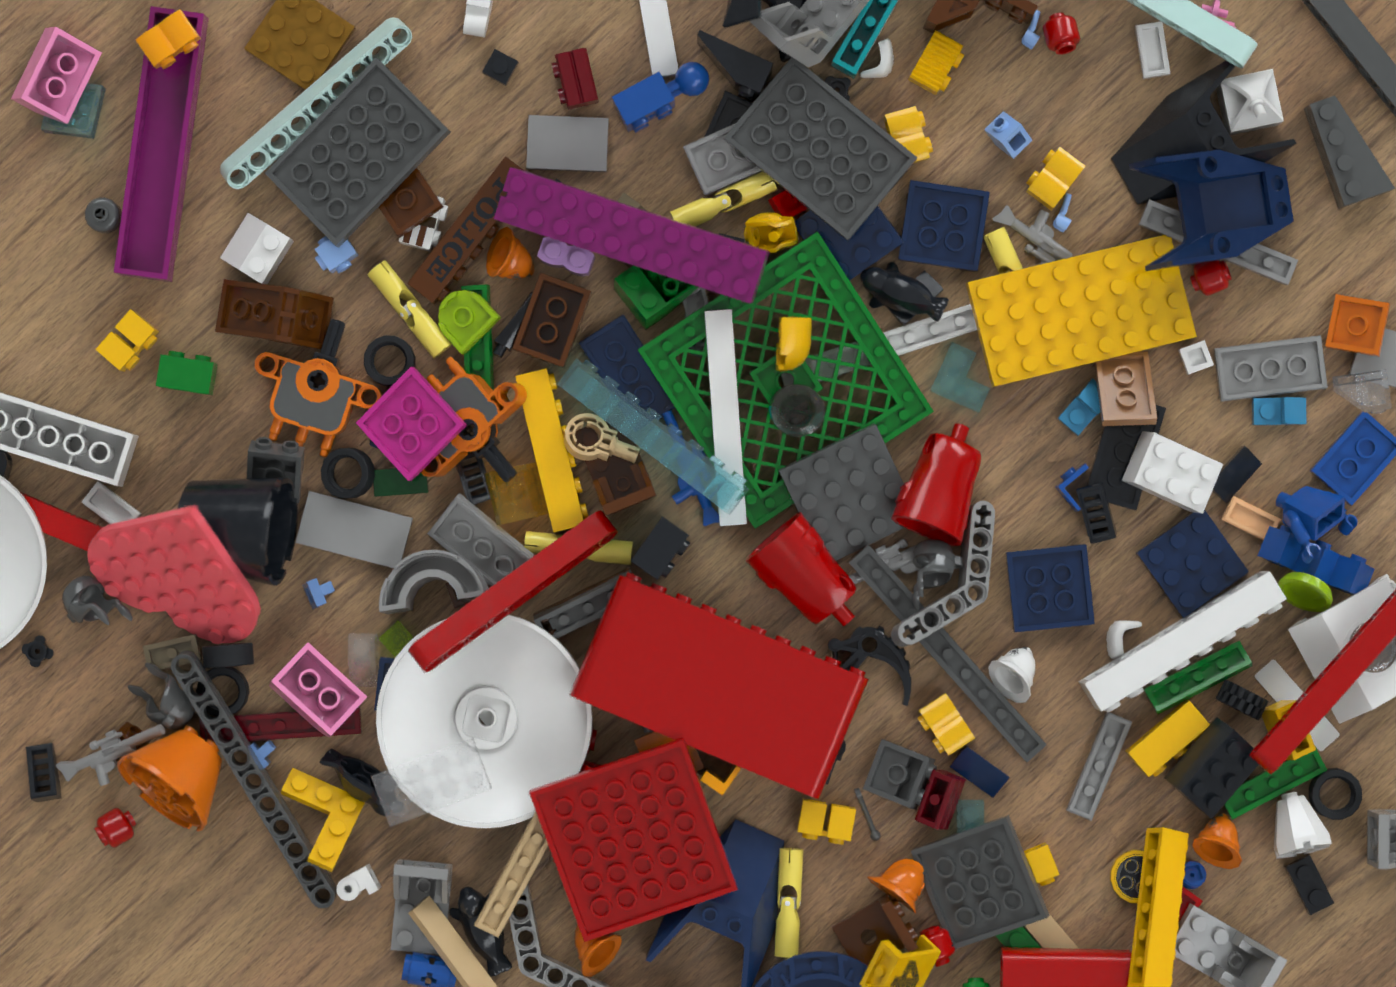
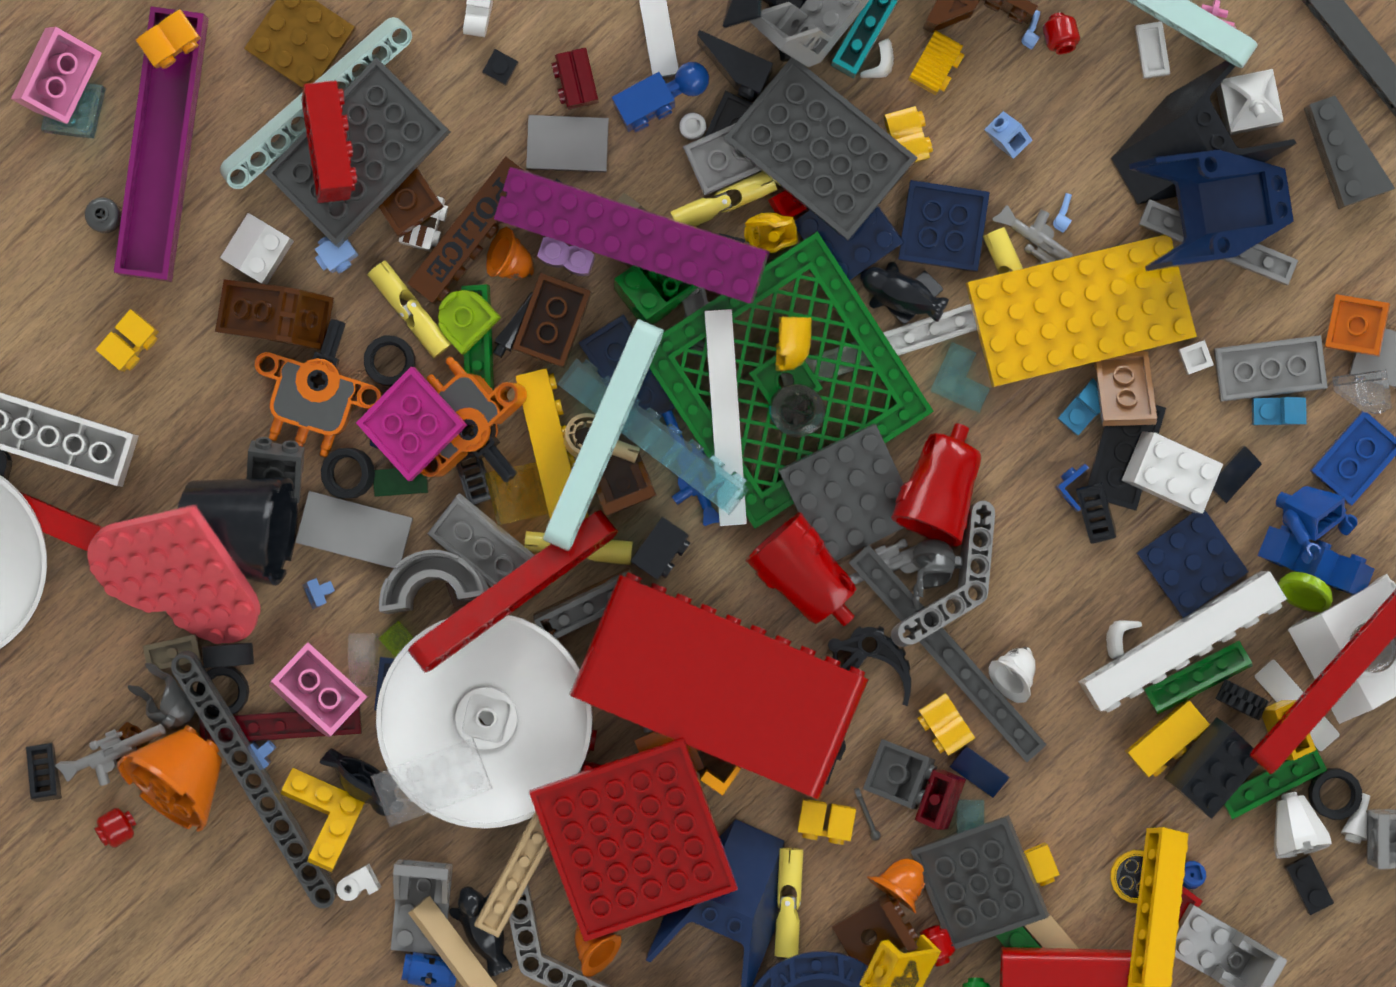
black plate [22,635,54,667] -> none
dark grey hair [62,576,133,625] -> none
white tile [82,481,141,524] -> none
green brick [156,351,218,396] -> none
black plate [825,76,851,101] -> none
dark blue plate [1005,544,1095,632] -> none
yellow brick [1026,147,1085,211] -> none
light grey tile [1066,712,1132,821] -> none
red head [1190,260,1232,296] -> none
orange piece [1192,813,1242,869] -> none
light nougat tile [1220,496,1282,541] -> none
none -> red brick [301,80,357,203]
none -> light aqua beam [543,319,664,551]
none -> white tile [679,113,706,140]
none -> white cone [1341,793,1371,844]

